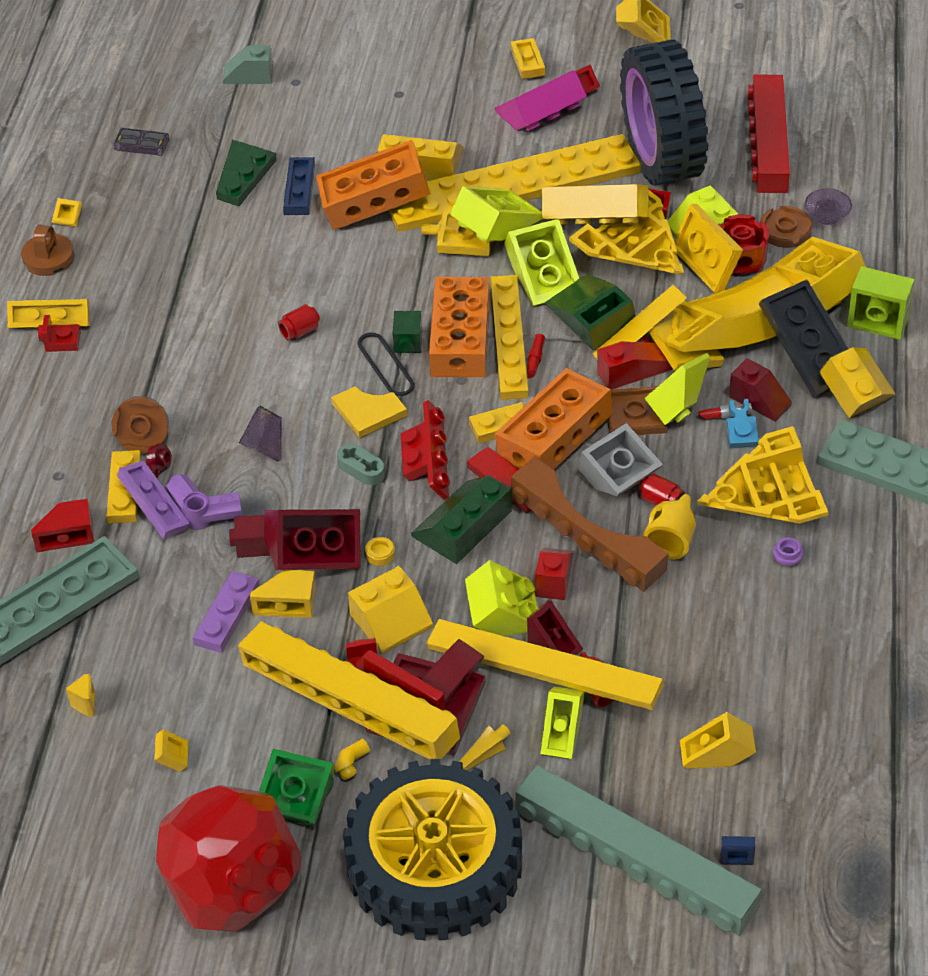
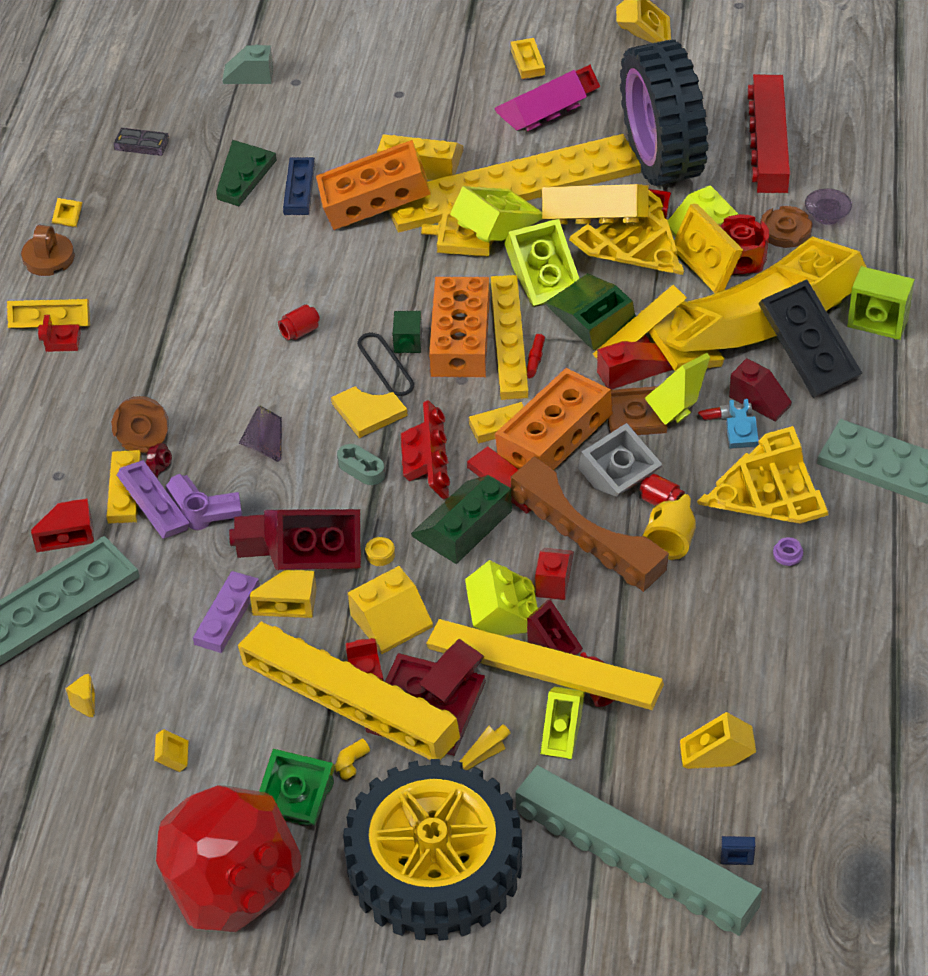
red tile [362,650,445,710] -> none
yellow slope [820,347,896,418] -> none

